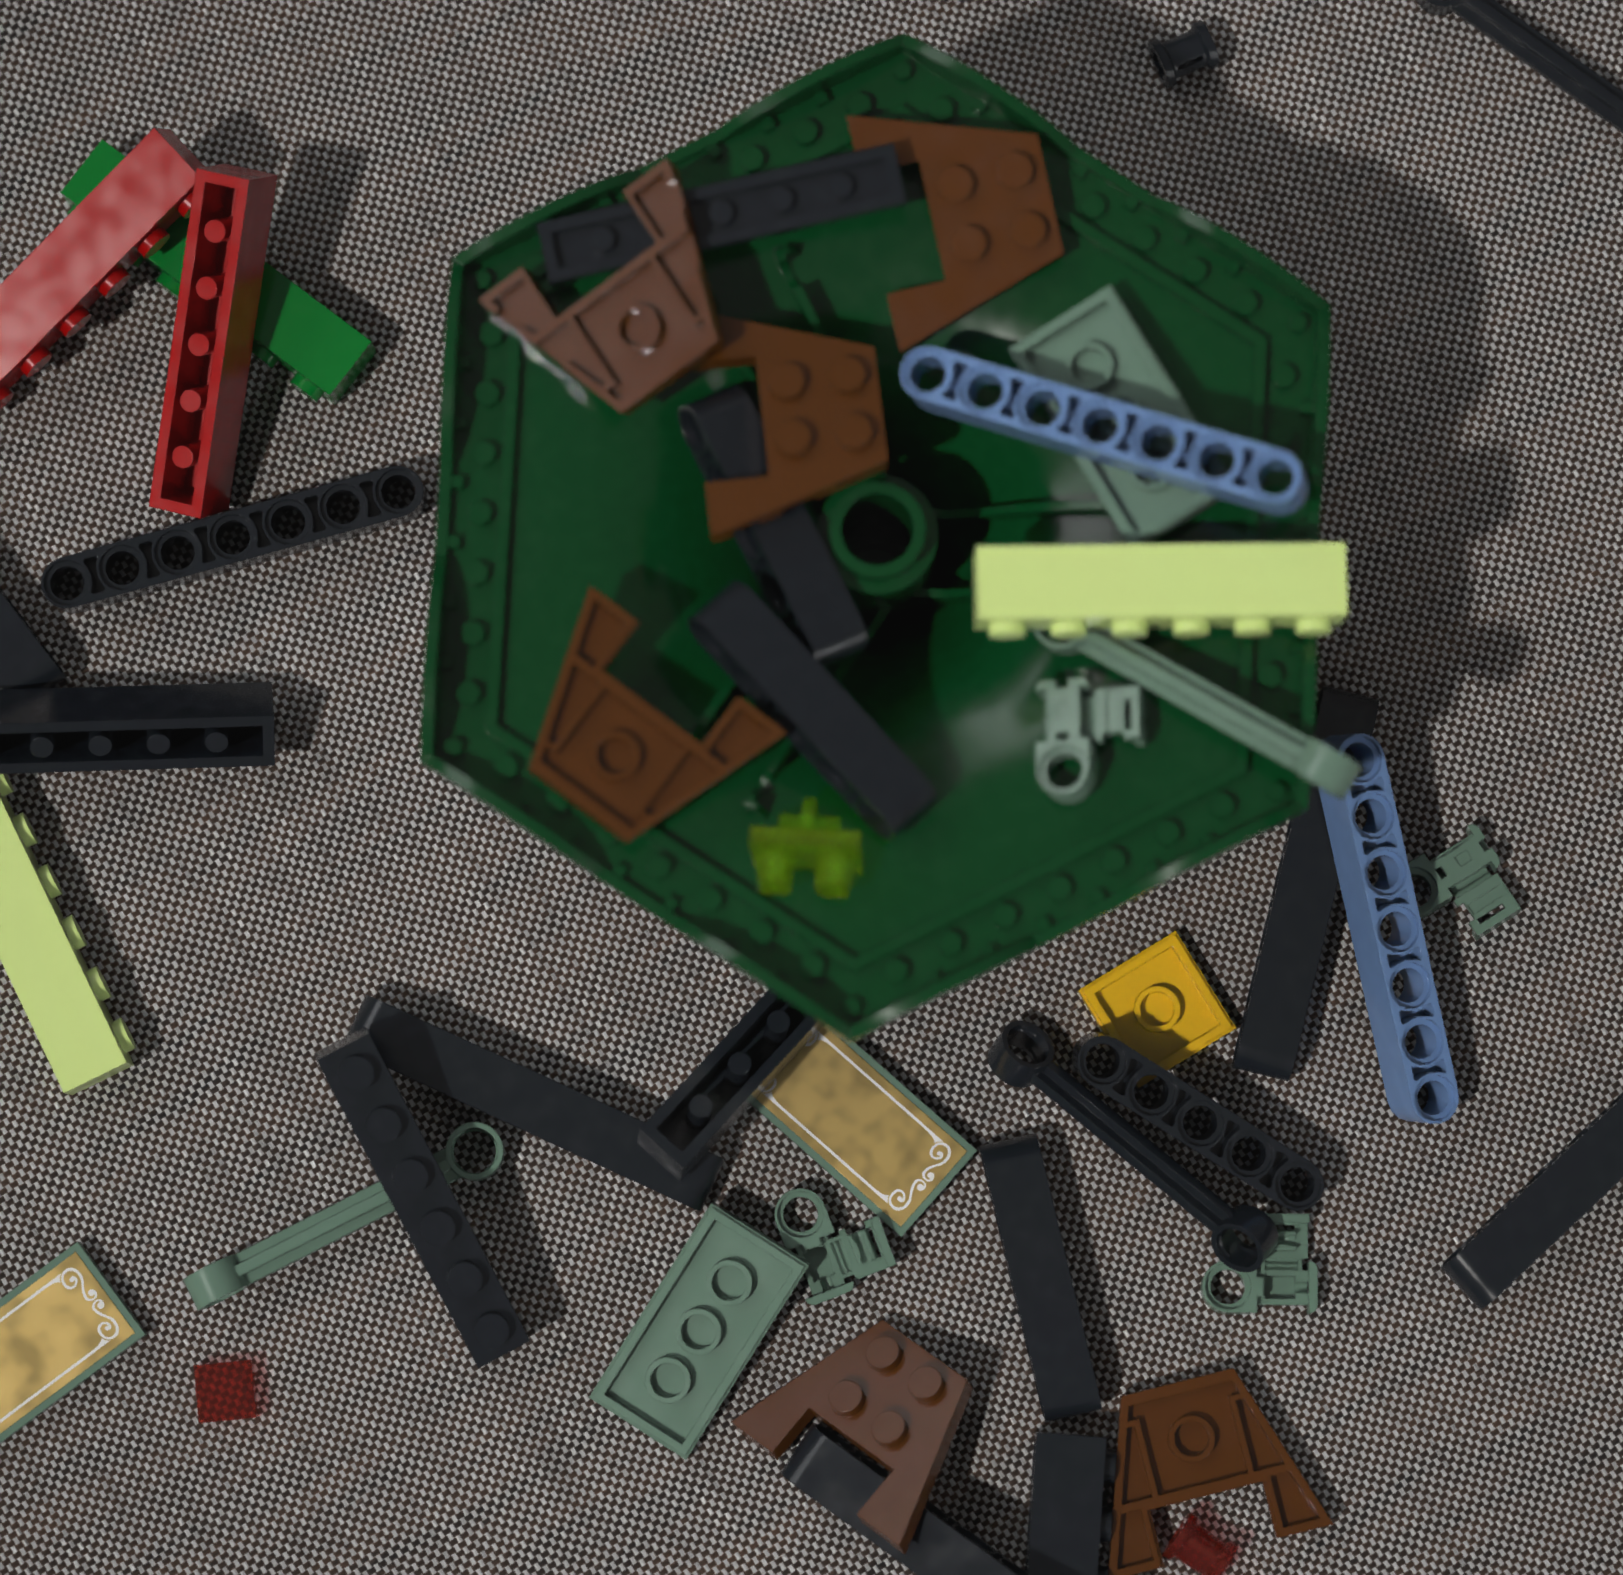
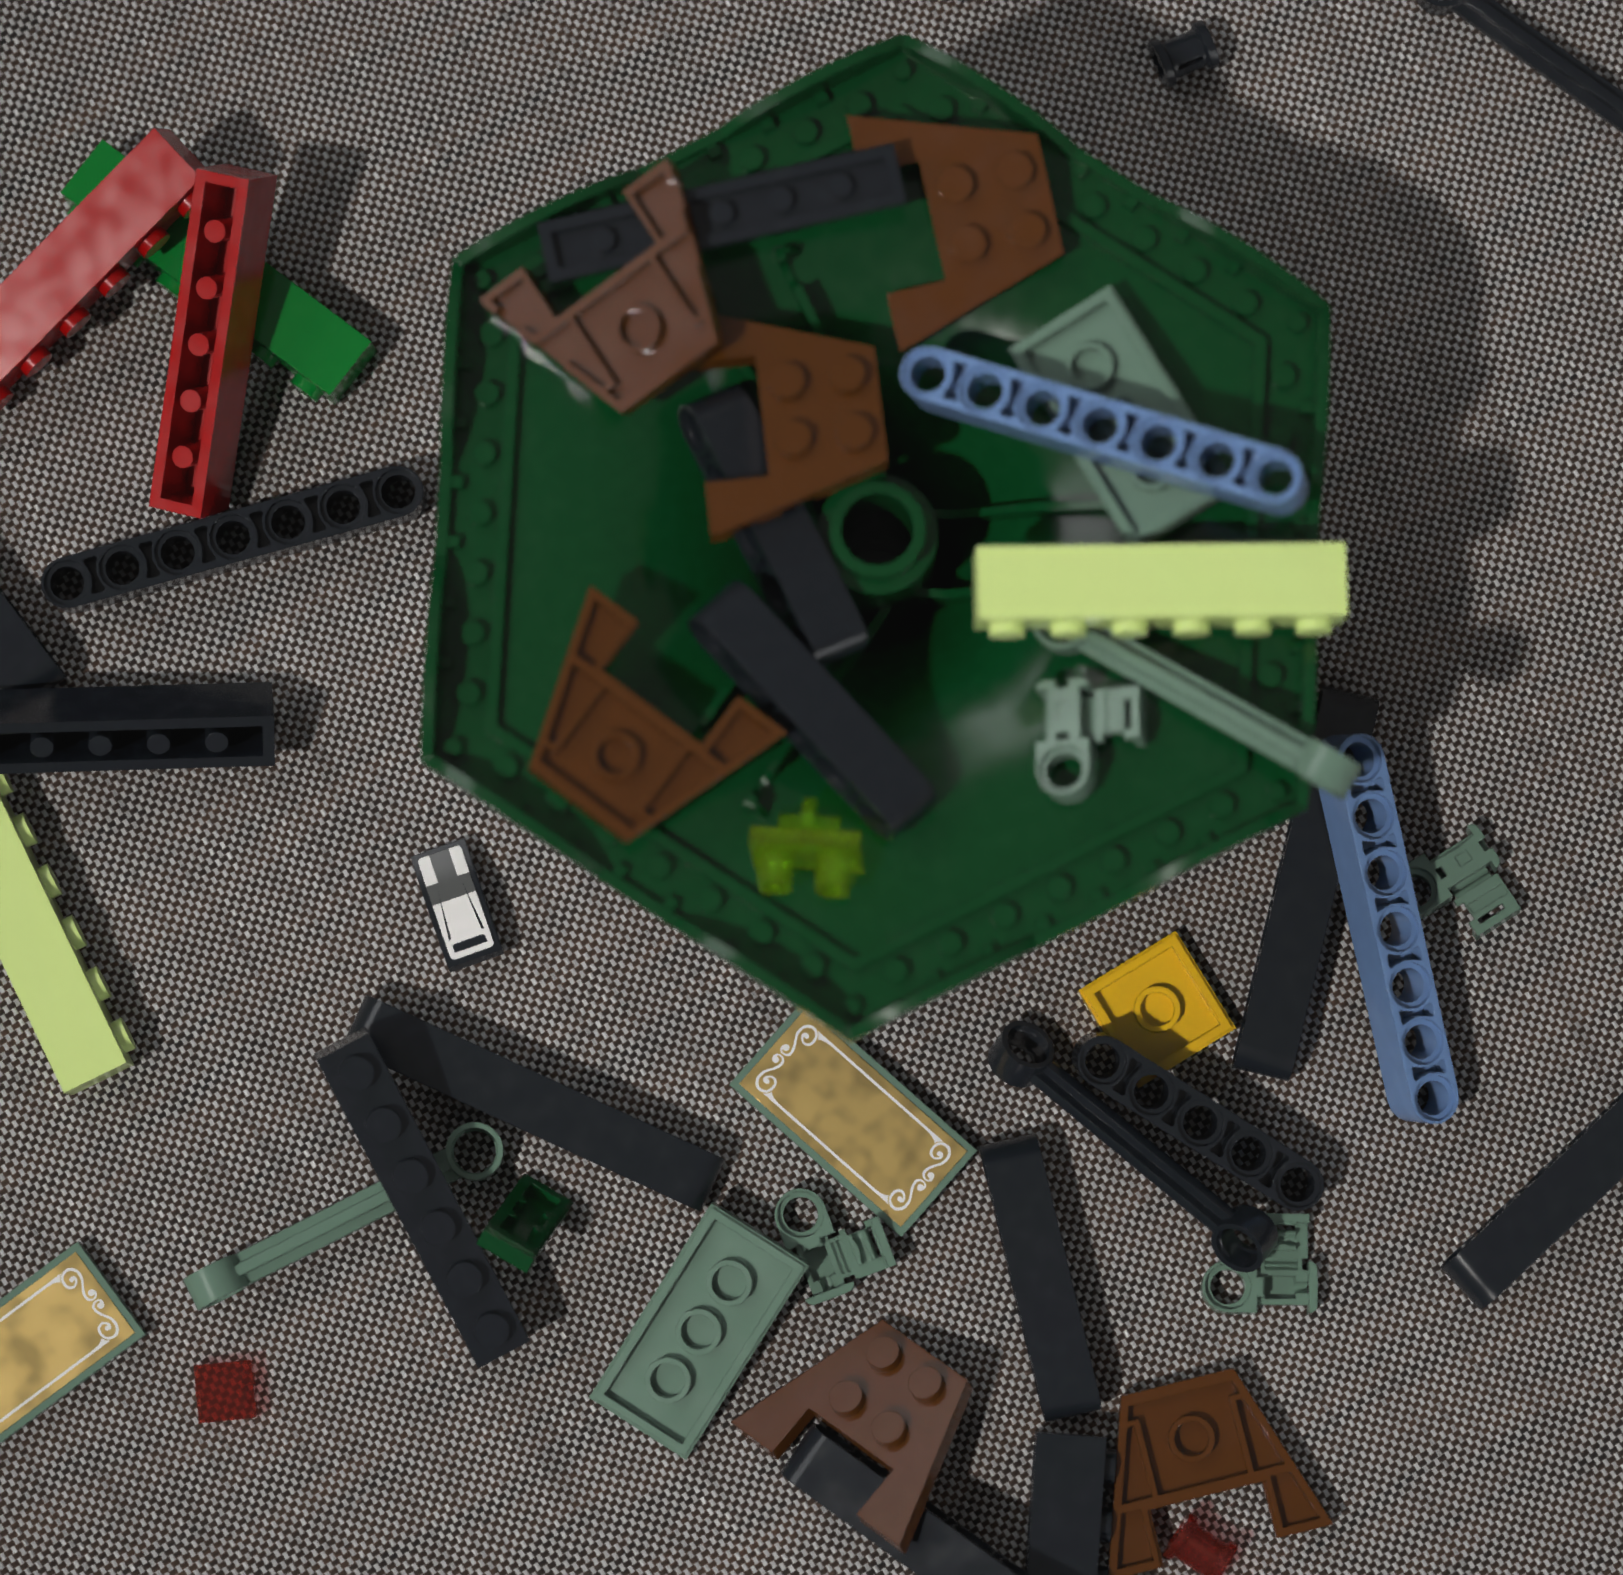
black brick [637,991,823,1181] -> none
none -> slope [410,838,504,973]
none -> dark green plate [476,1174,573,1273]

